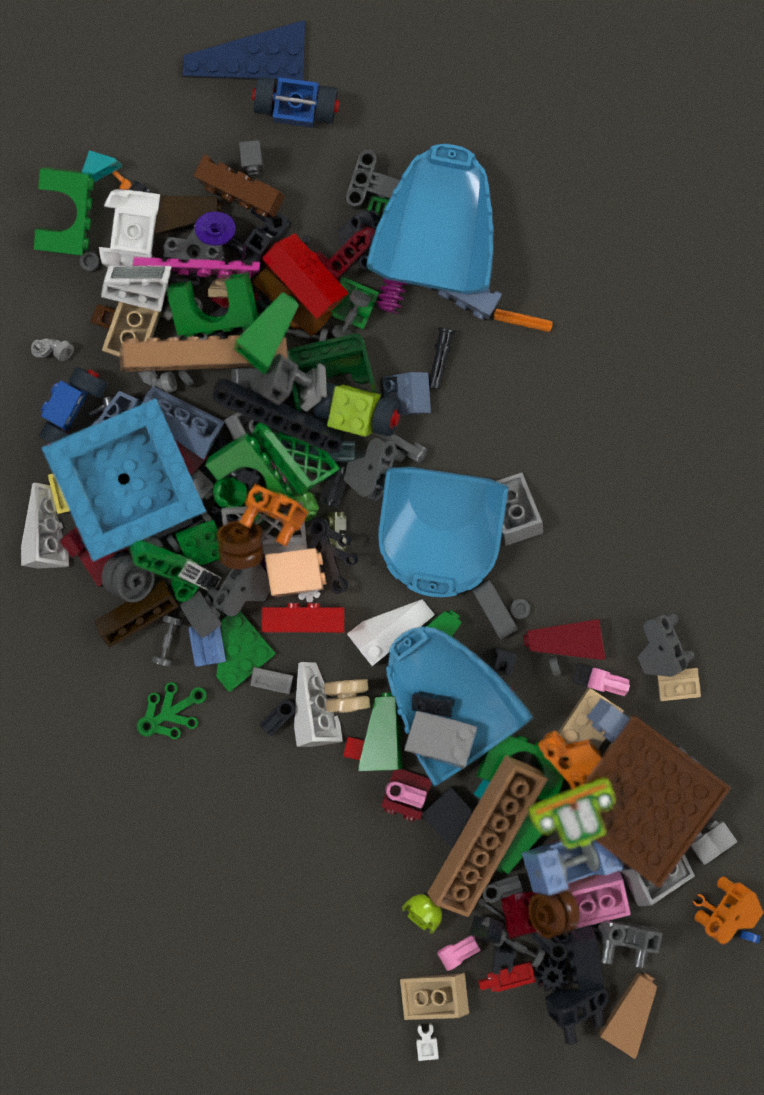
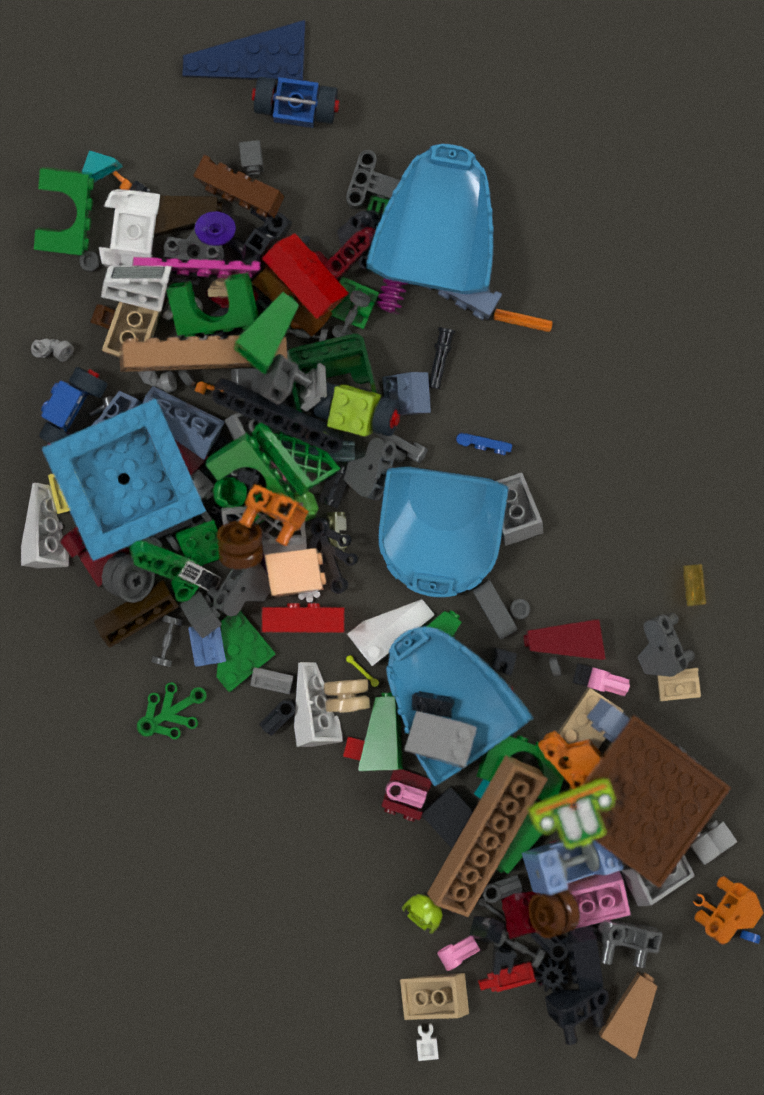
none -> orange hand [195,382,224,395]
none -> neon yellow hinge [346,655,379,687]
none -> blue hinge [456,433,512,455]
none -> clear yellow plate [683,564,706,606]

